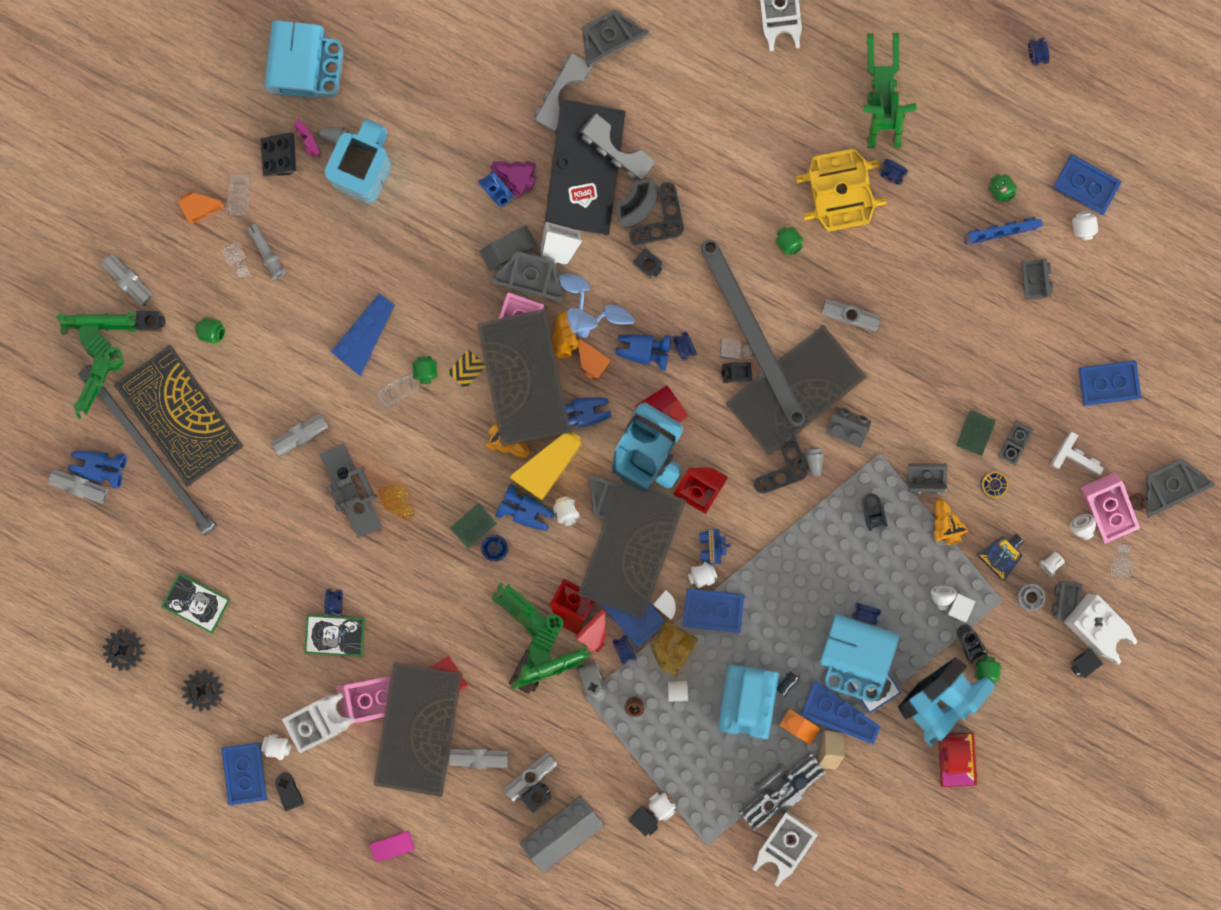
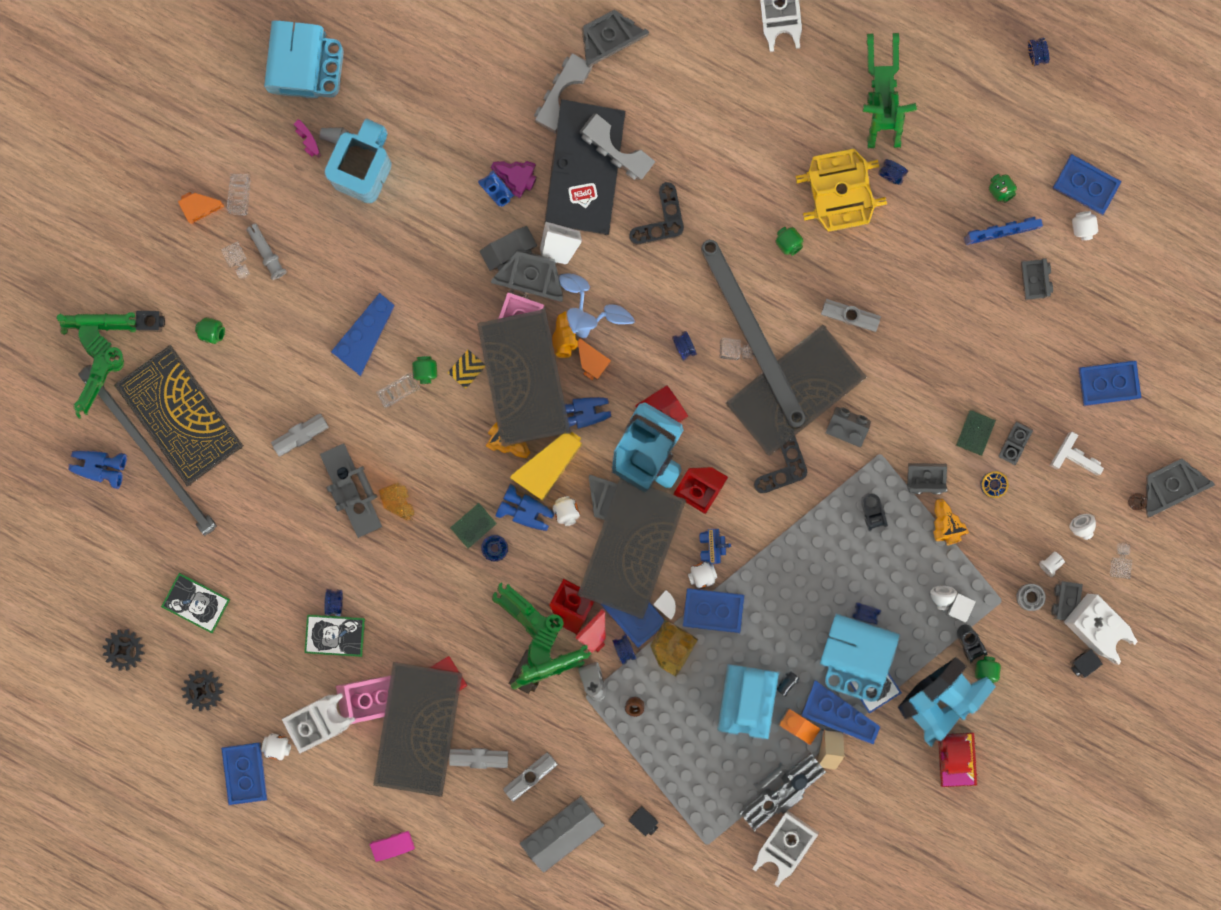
light grey piece [48,469,109,504] -> none
light grey piece [101,254,153,306] -> none
black plate [260,133,296,177] -> none
black piece [275,773,304,812] -> none
black brick [521,782,551,813] -> none
blue piece [615,334,672,371] -> none
dark grey brick [616,178,658,229] -> none
black brick [633,248,663,279] -> none
white head [647,792,676,821] -> none
white brick [668,681,688,701] -> none
black bracket [721,362,752,383] -> none
light grey cone [805,447,824,476] -> none
torso [976,534,1024,580] -> none
bright pink slope [1080,472,1140,544] -> none

